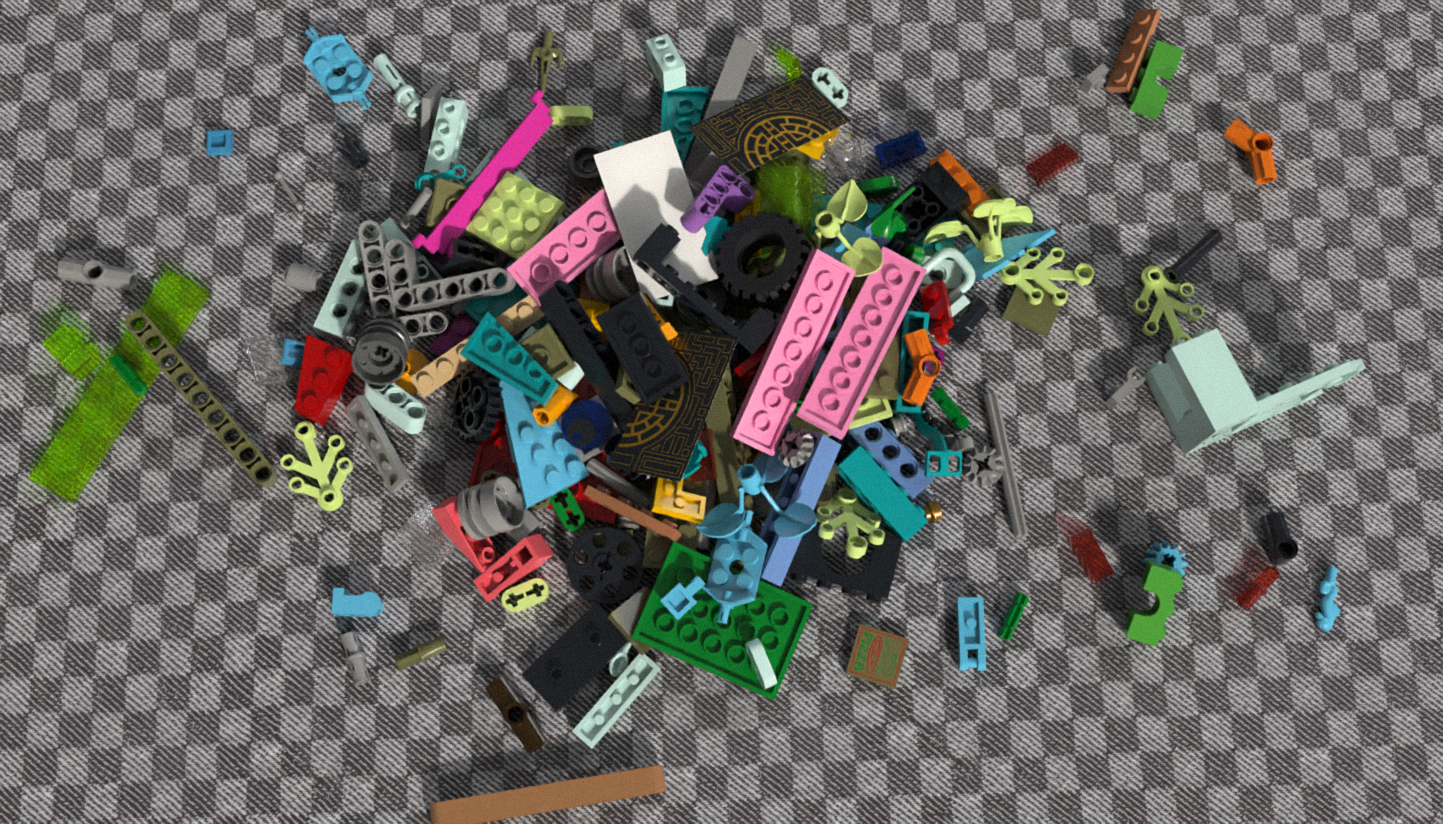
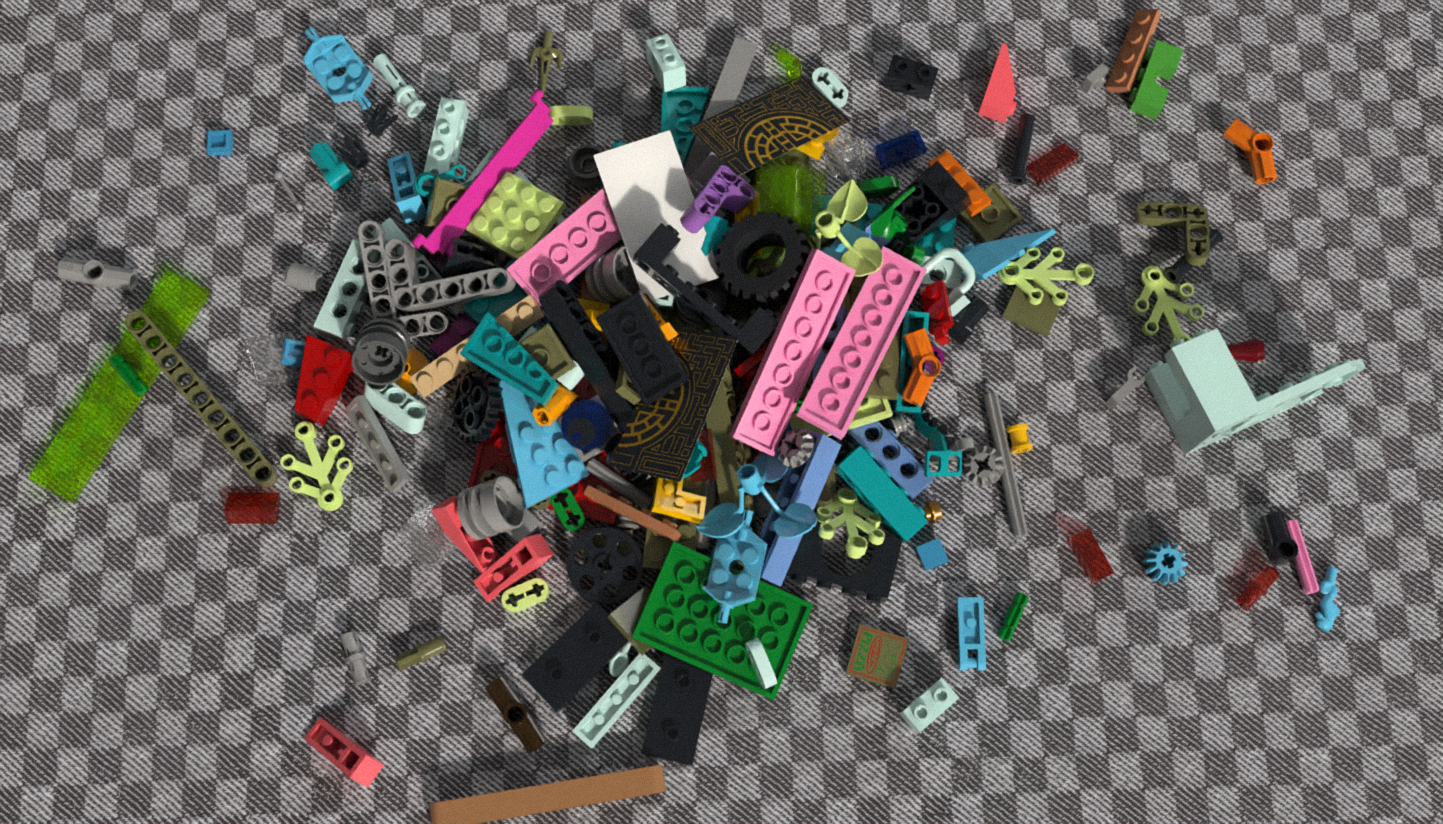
clear neon green brick [41,323,103,382] -> none
medium azure leg [331,588,384,617] -> none
light grey bar [397,187,433,233] -> none
light grey tile [420,84,443,141] -> none
medium azure plate [659,576,705,620] -> none
yellowish green plant [923,198,1033,262] -> none
green axle [931,387,970,431] -> none
bright green arch [1123,559,1184,647] -> none
none -> clear red slope [224,493,280,524]
none -> coral slope [304,717,384,787]
none -> teal piece [309,142,354,191]
none -> black piece [365,102,398,138]
none -> medium azure slope [387,152,428,224]
none -> black plate [641,653,713,766]
none -> black brick [884,55,939,101]
none -> light aqua brick [899,678,959,734]
none -> dark azure tile [915,538,949,571]
none -> coral slope [978,43,1017,123]
none -> yellow bush [1006,424,1033,454]
none -> black pin [1008,114,1035,185]
none -> olive beam [1135,201,1210,266]
none -> dark red cone [1227,338,1265,363]
none -> bright pink axle [1286,520,1319,594]

